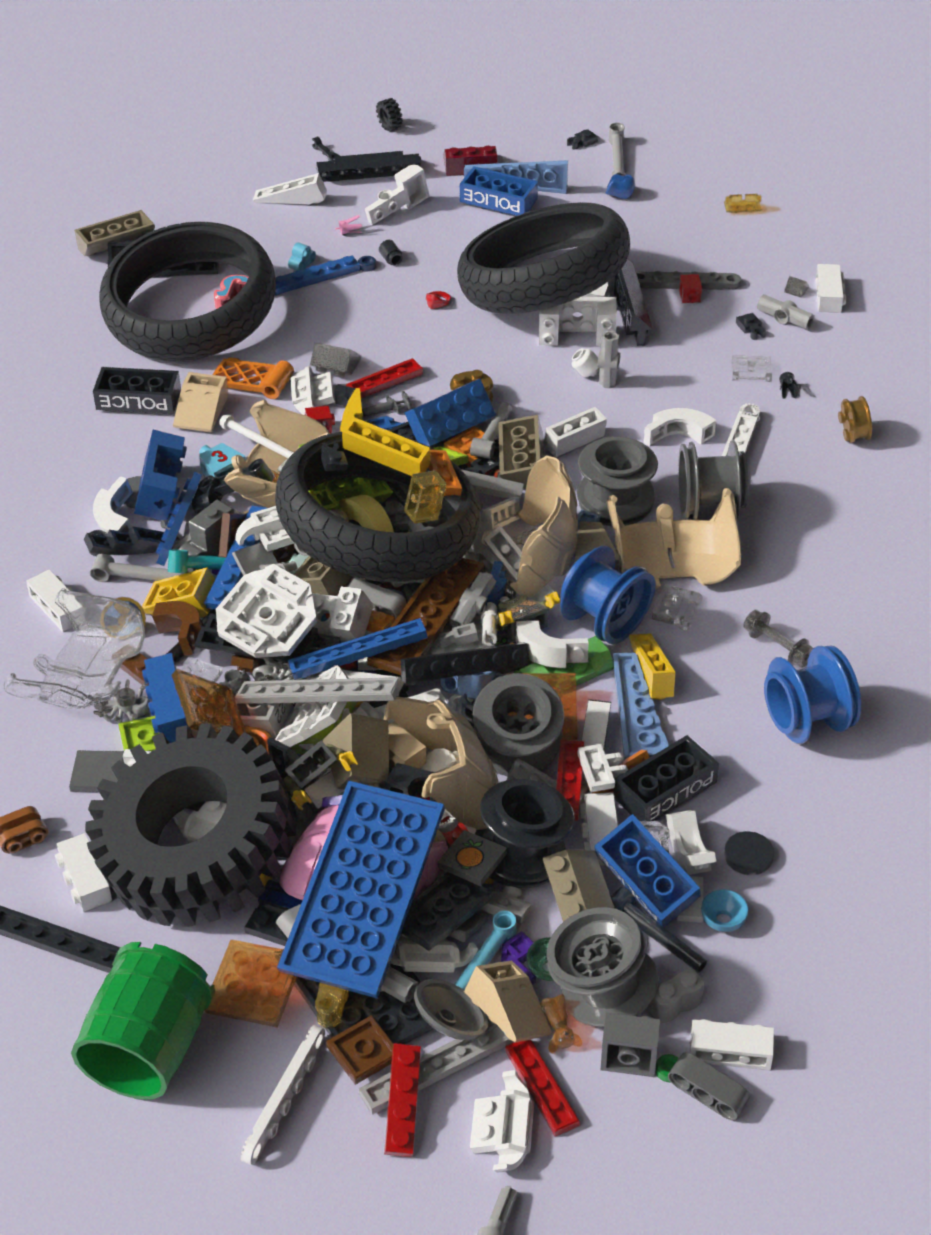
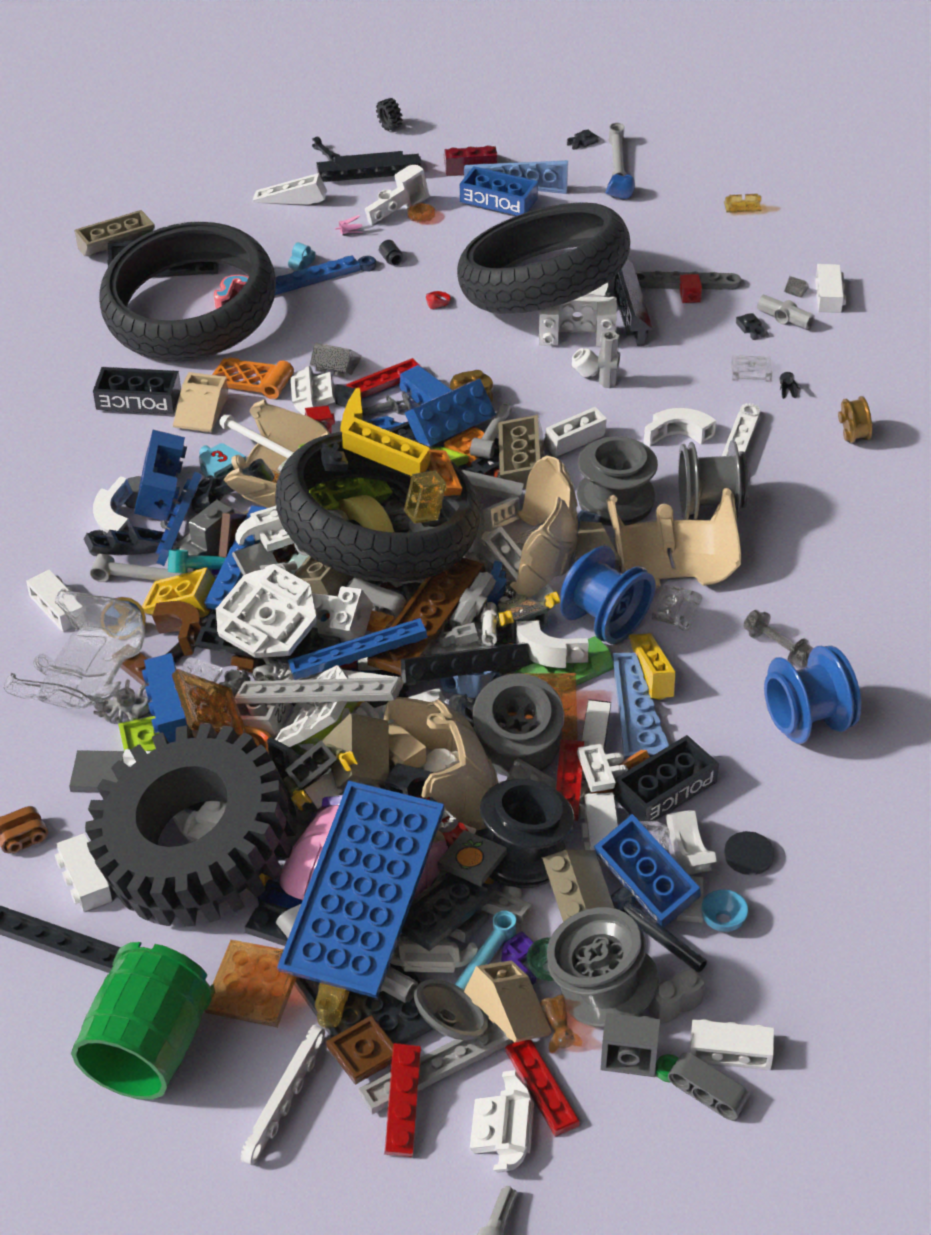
none -> blue brick [400,365,452,405]
none -> clear orange gear [407,203,435,223]

